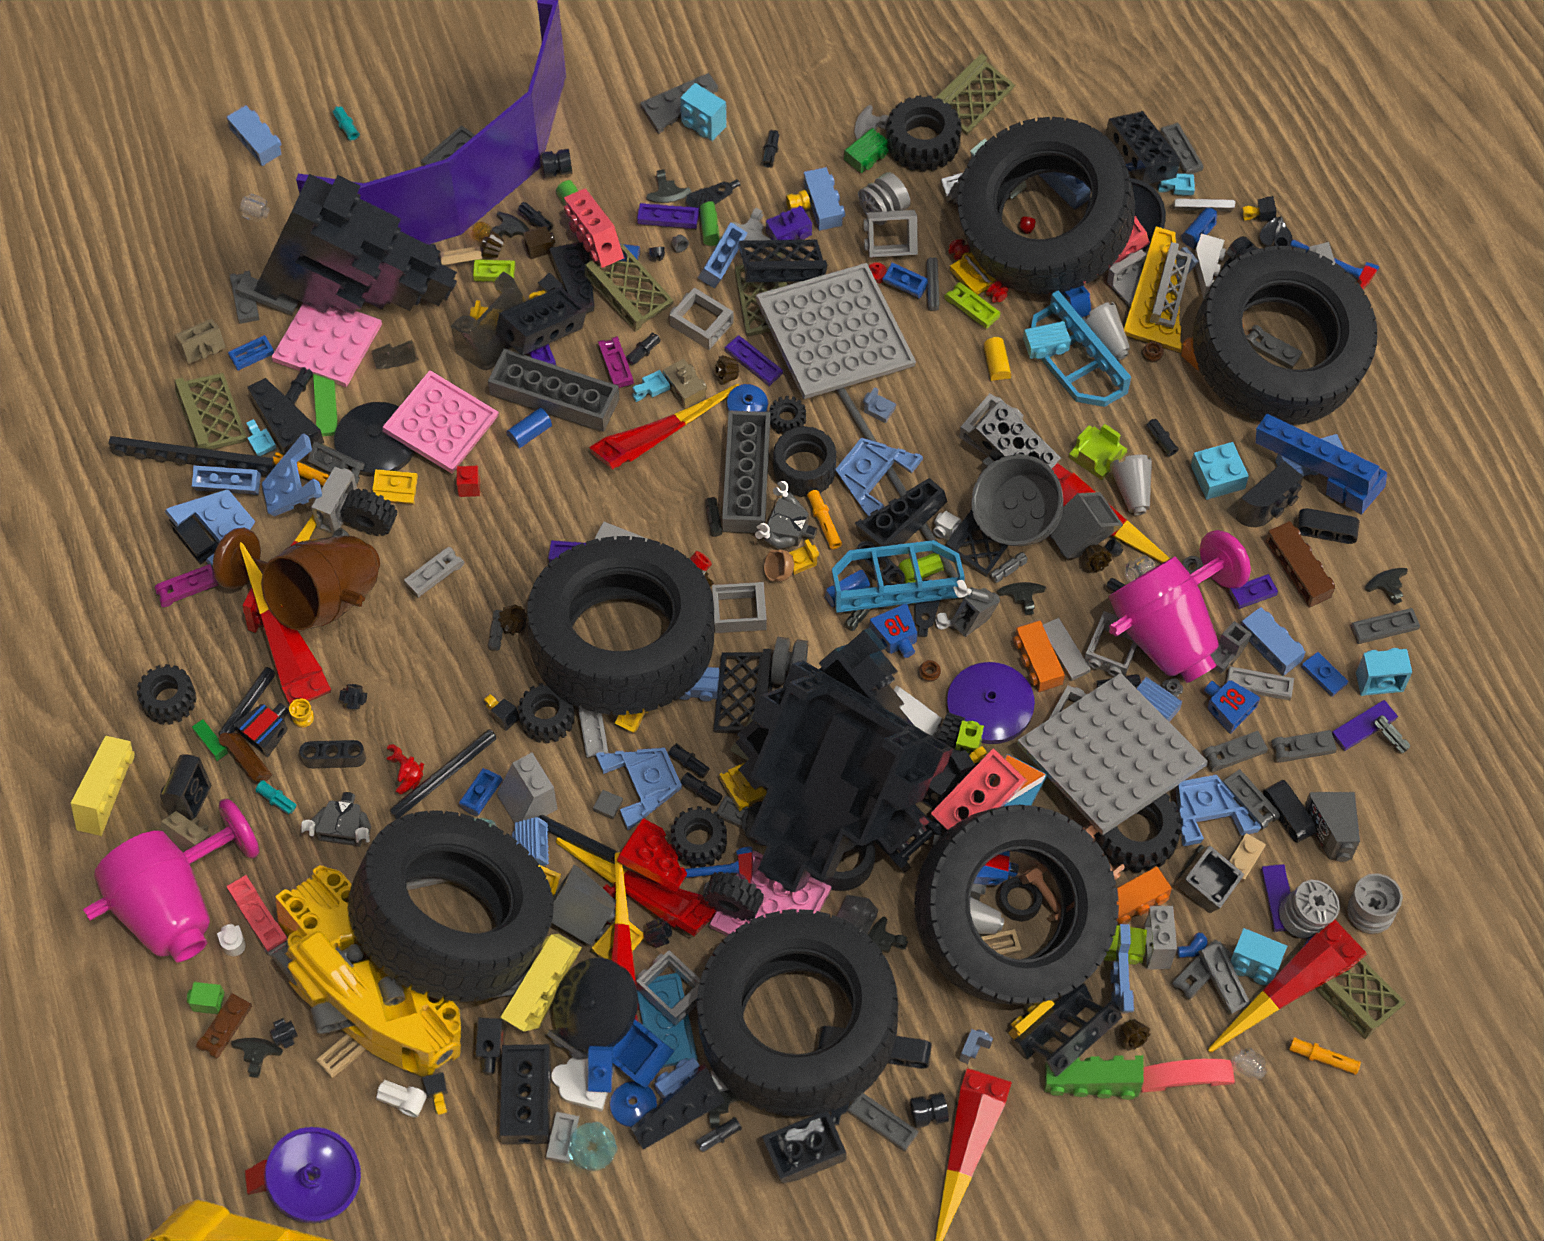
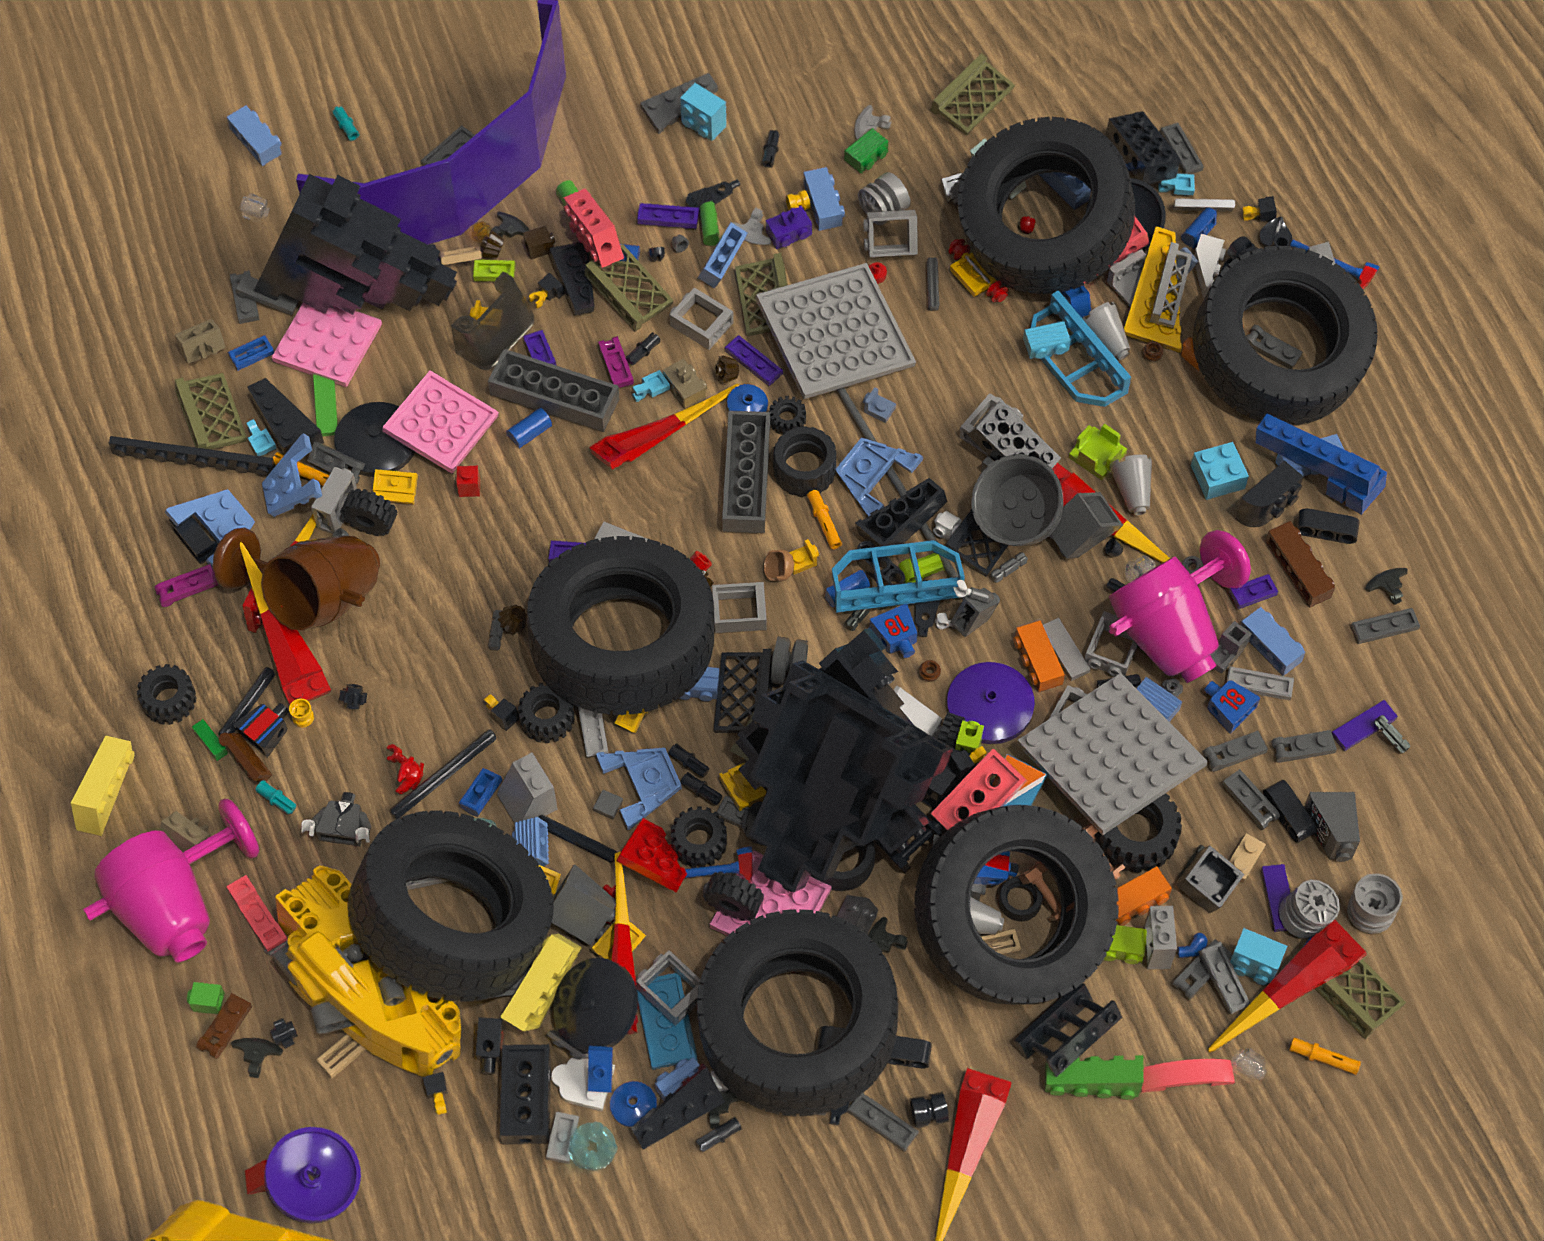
black brick [160,754,212,821] -> none
medium blue brick [192,466,261,495] -> none
white plate [217,924,246,956] -> none
black axle [285,367,313,404] -> none
black beam [299,740,366,769] -> none
clear smoke slope [371,340,419,369] -> none
white piece [376,1080,427,1118] -> none
light grey plate [404,547,464,598] -> none
black brick [495,287,587,355] -> none
black axle [518,202,554,232] -> none
black wheel [541,148,573,178] -> none
red plate [556,838,717,937] -> none
blue piece [613,1019,675,1088] -> none
black gear [644,918,672,948] -> none
pearl dark grey piece [646,169,691,203] -> none
pearl dark grey axle [705,497,722,537] -> none
black fence [738,239,828,282] -> none
dark grey torso [755,481,818,549] -> none
black brick [762,1111,847,1183] -> none
blue brick [883,263,928,298] -> none
black tyre [886,95,961,172] -> none
lime plate [944,282,1001,329] -> none
sand blue bracket [959,1029,993,1064] -> none
yellow brick [983,337,1011,381] -> none
pearl dark grey piece [997,582,1046,615] -> none
yellow plate [1008,1000,1054,1039] -> none
dark brown piece [1083,544,1112,573] -> none
medium blue wing [1110,924,1134,1013] -> none
dark brown piece [1119,1019,1151,1051] -> none
black axle [1147,419,1179,457] -> none
medium blue wing [1175,775,1261,846] -> none
blue plate [1301,652,1349,697] -> none
medium azure brick [1356,648,1412,696] -> none

